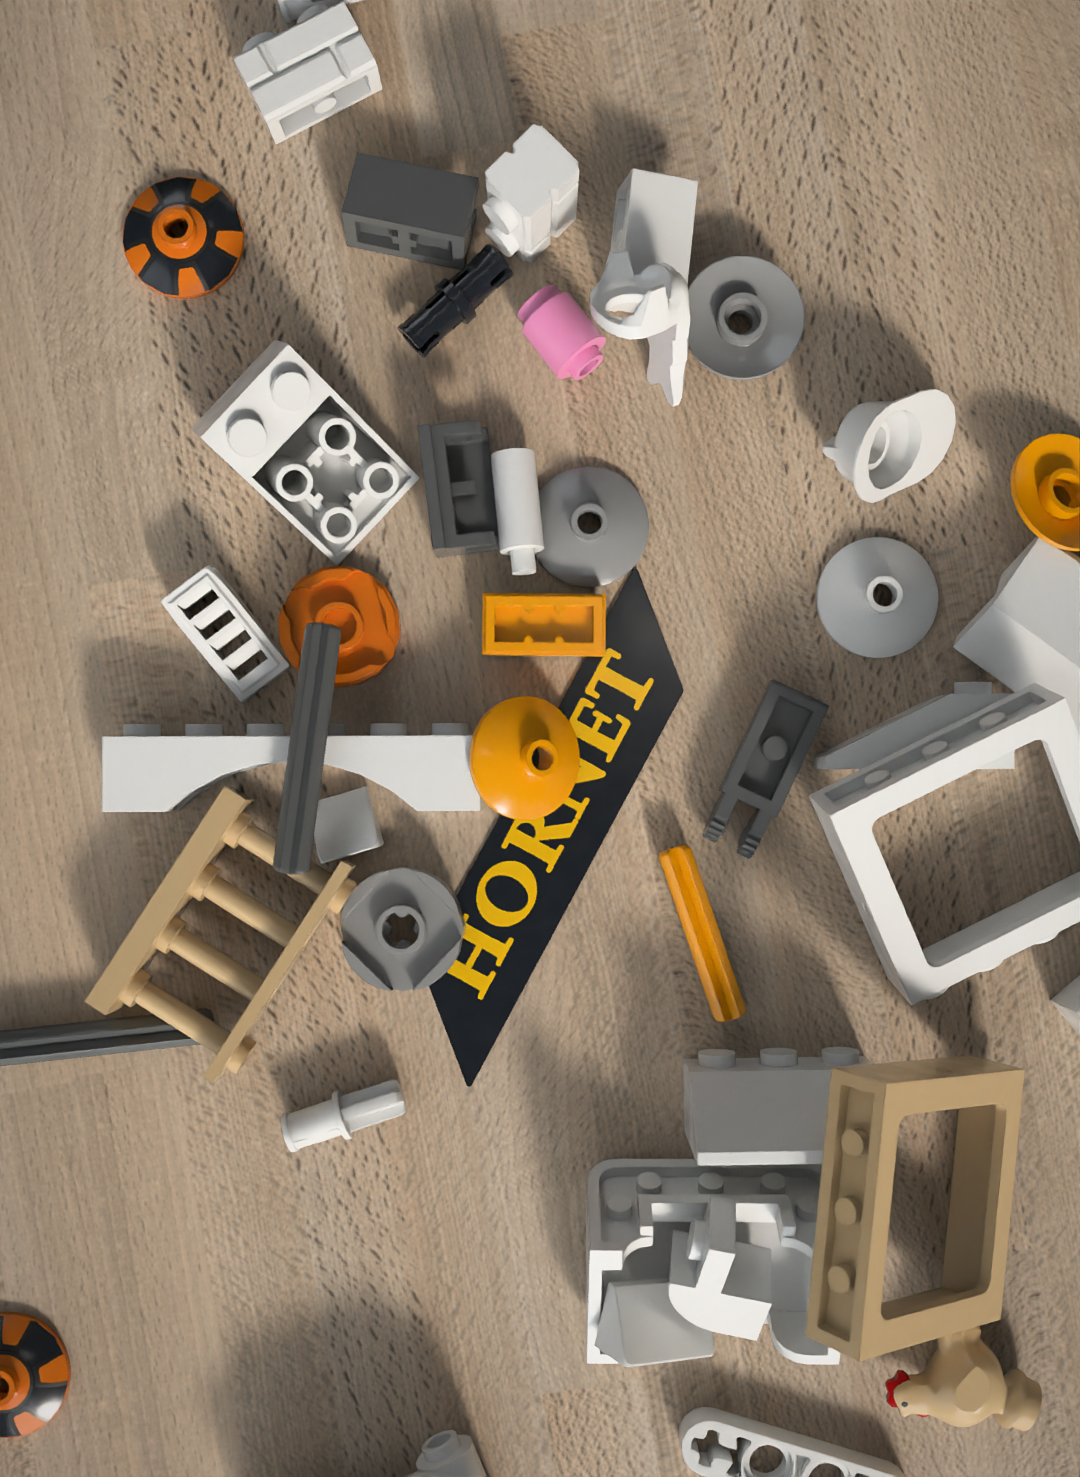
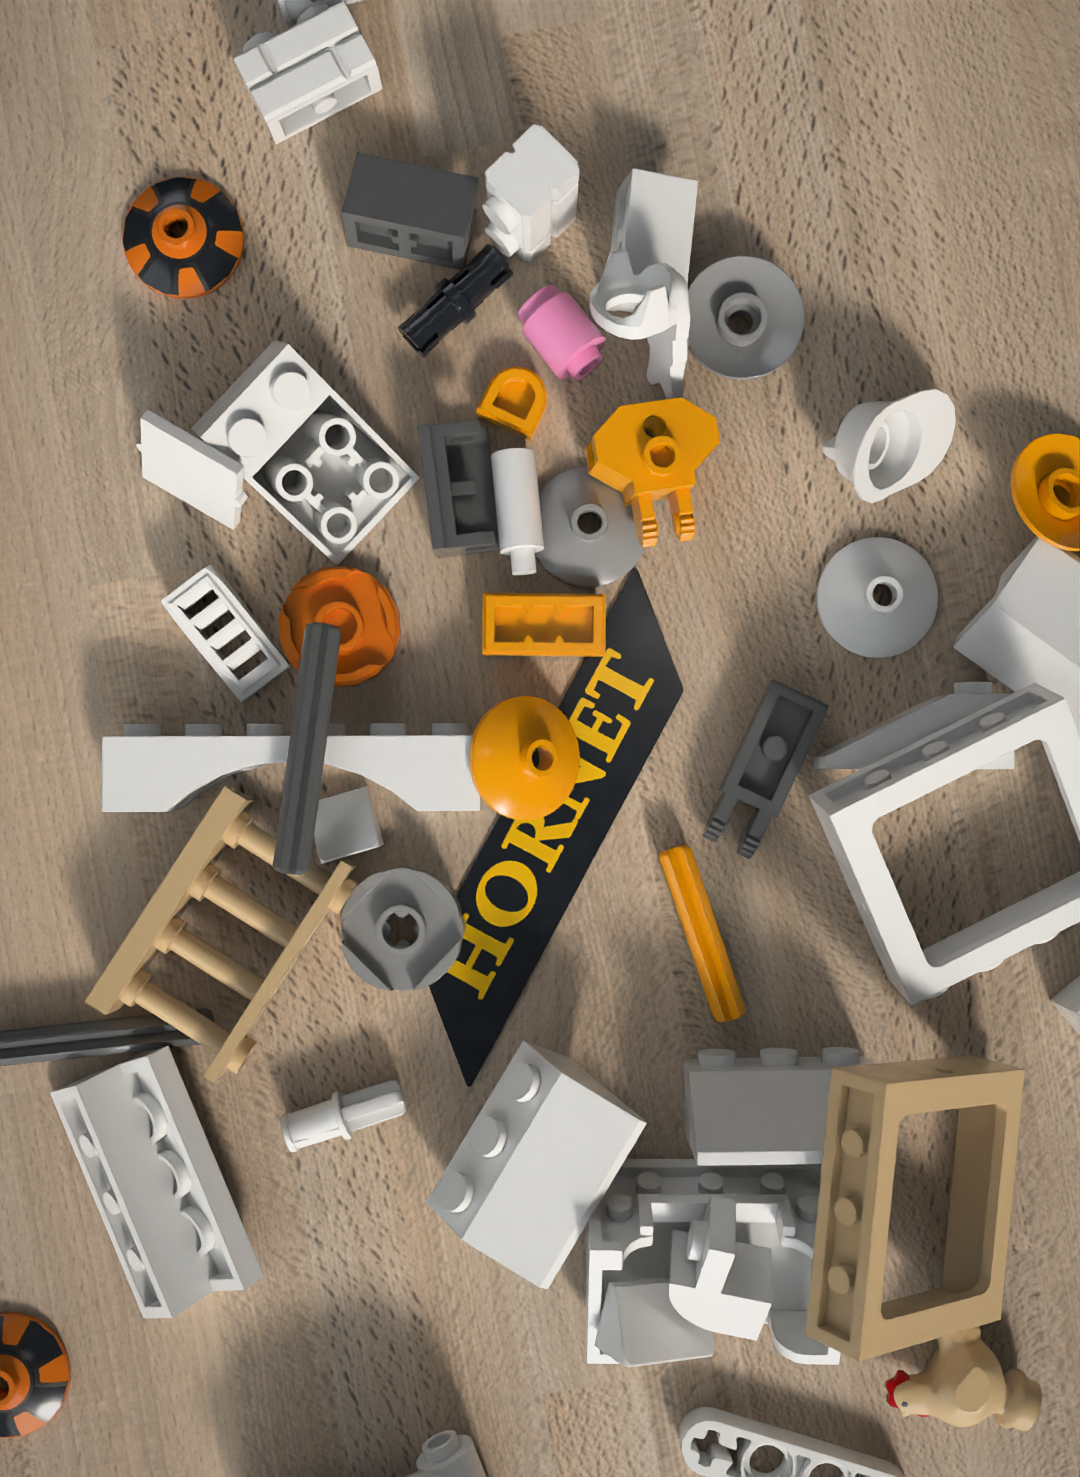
none -> white slope [50,1046,264,1318]
none -> white piece [136,409,248,530]
none -> white slope [426,1040,647,1289]
none -> light orange tile [476,366,547,442]
none -> light orange hinge [584,397,720,548]

